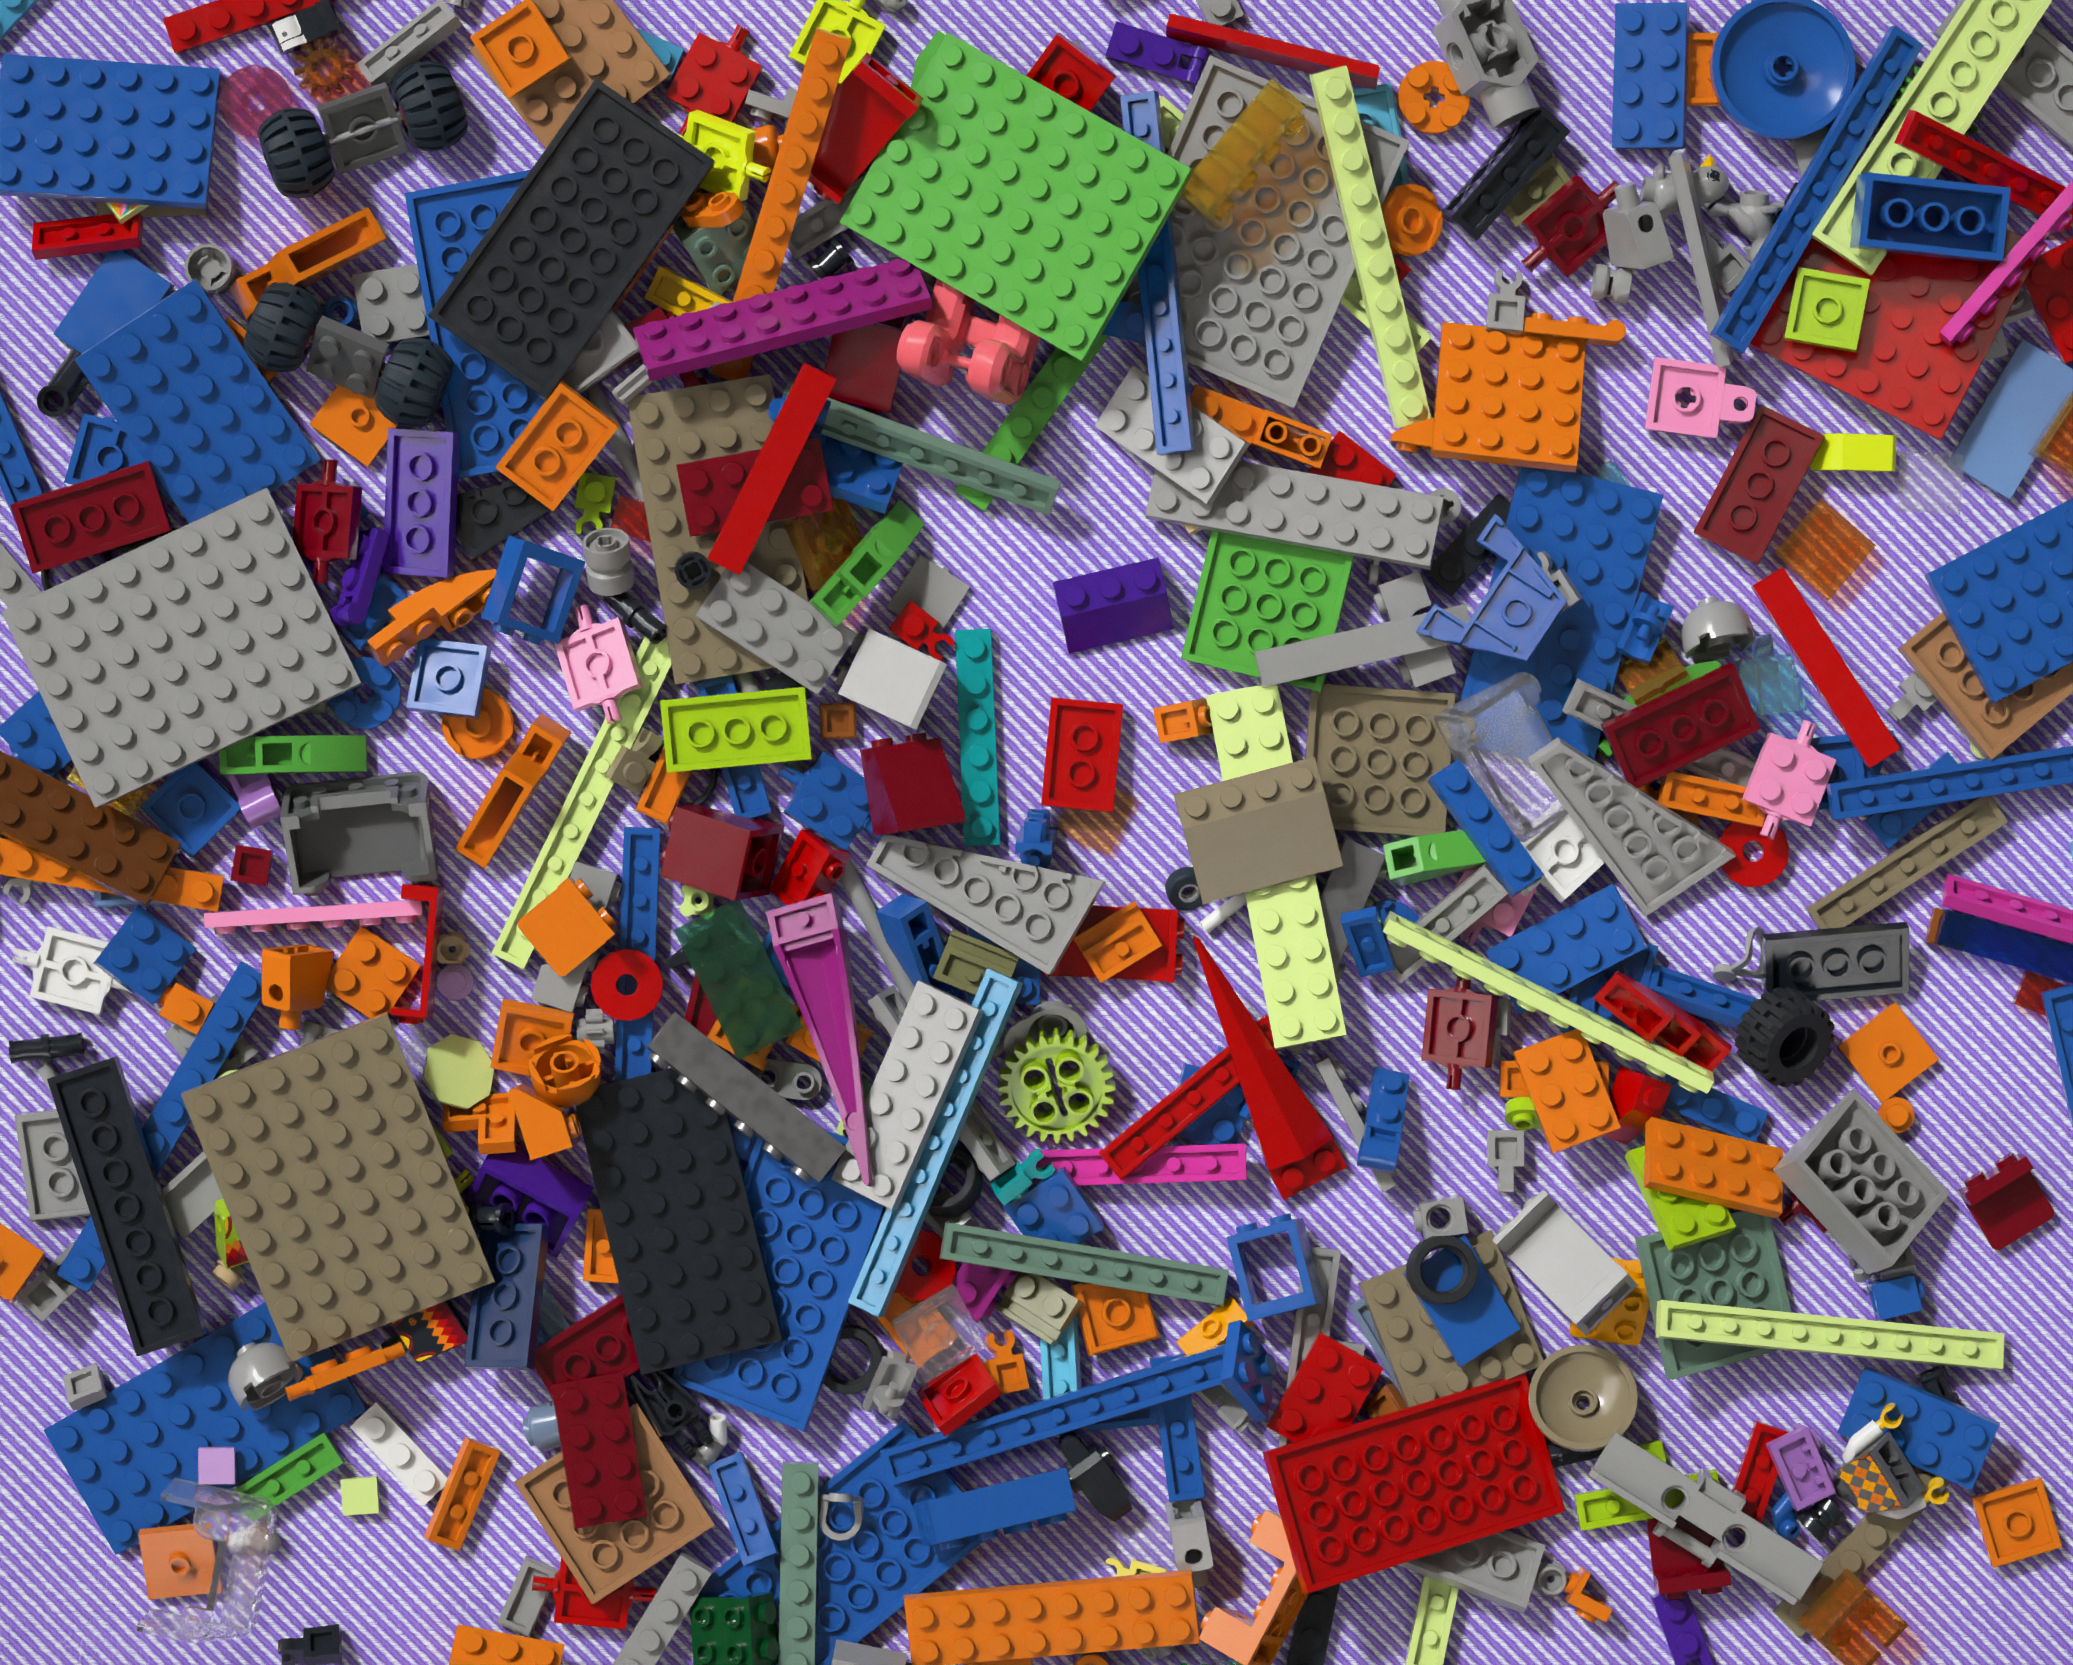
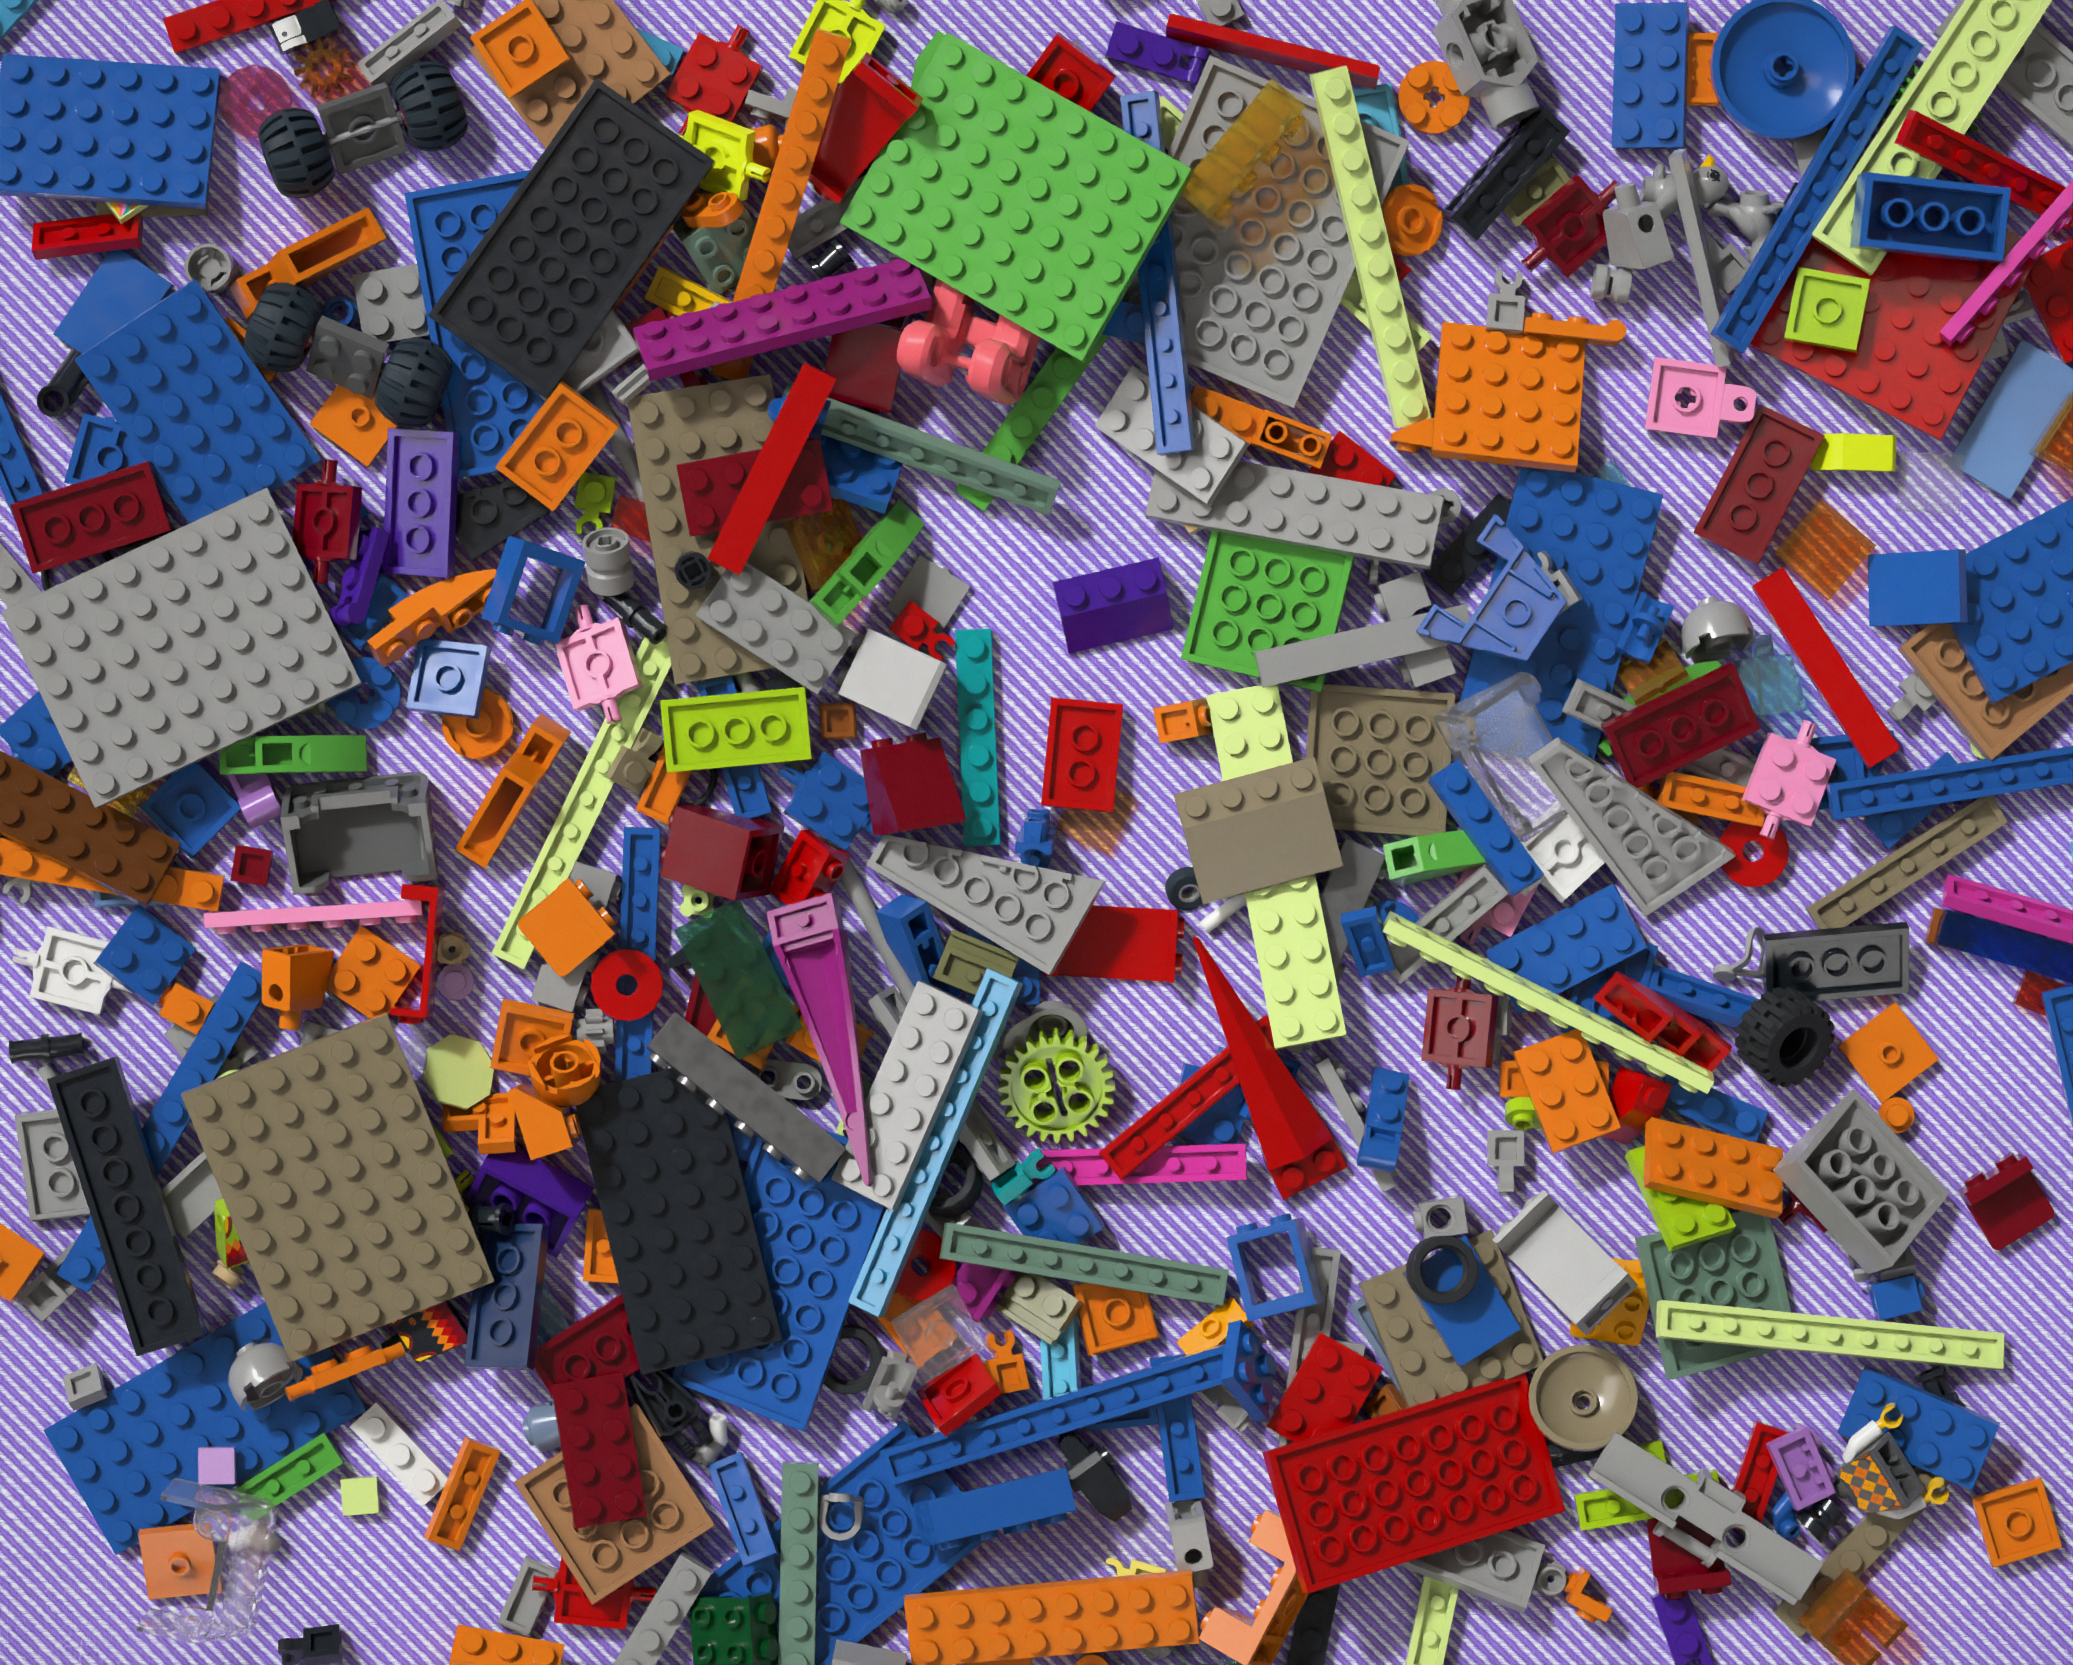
orange plate [1073,901,1162,983] -> none
none -> blue tile [1868,549,1967,627]

